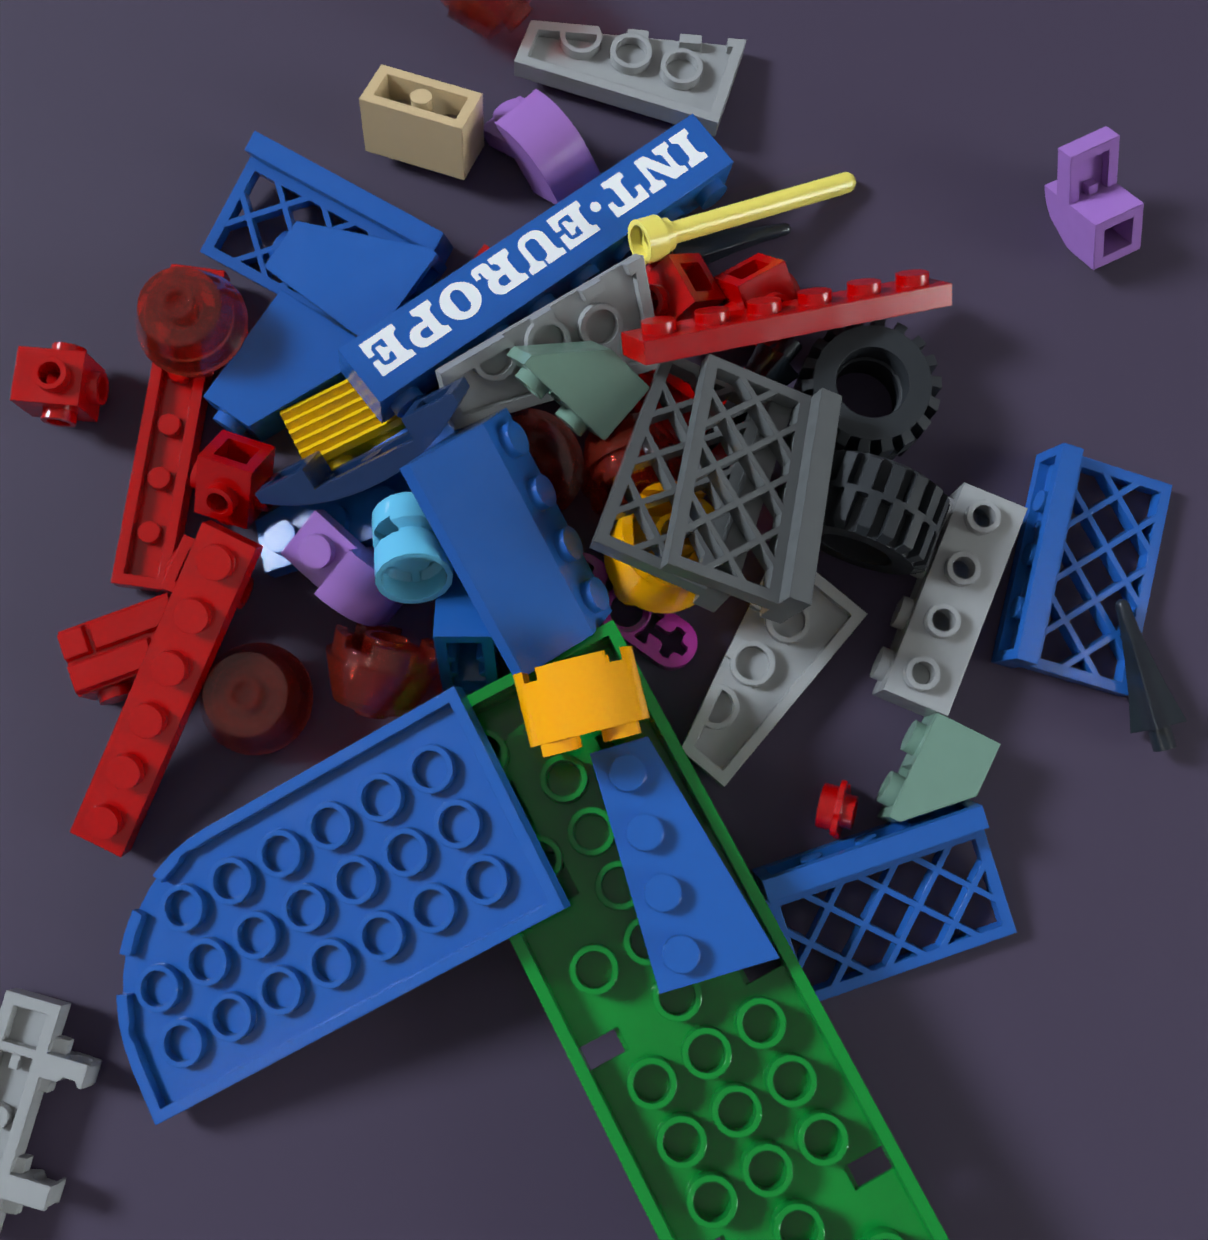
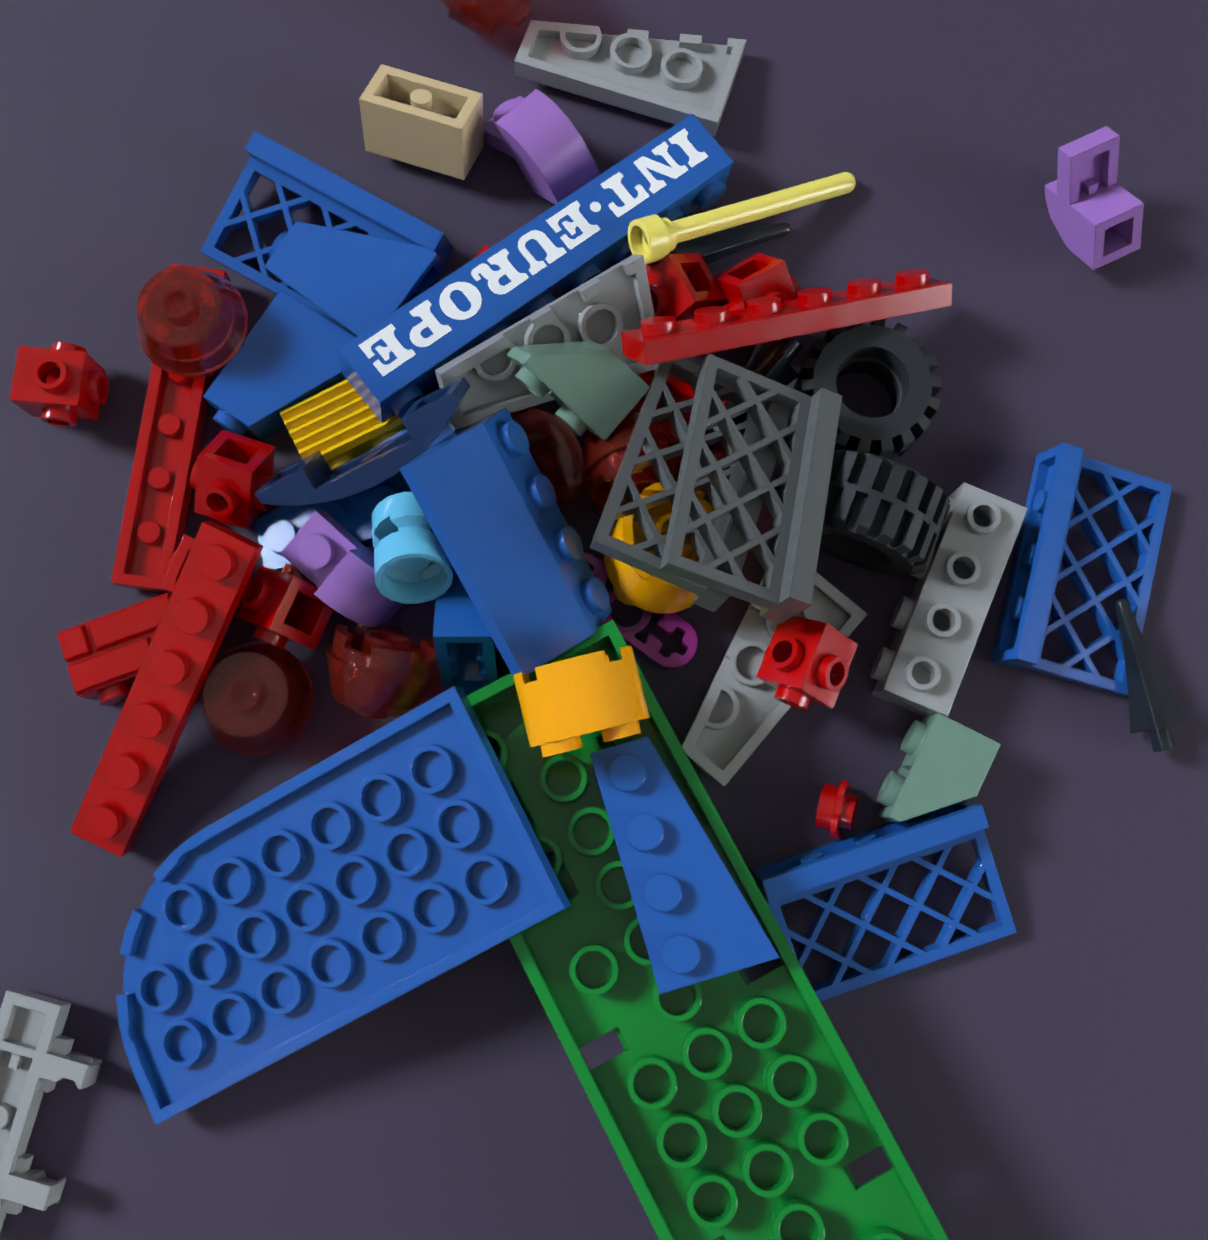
none -> red brick [236,563,334,650]
none -> red brick [756,616,858,711]

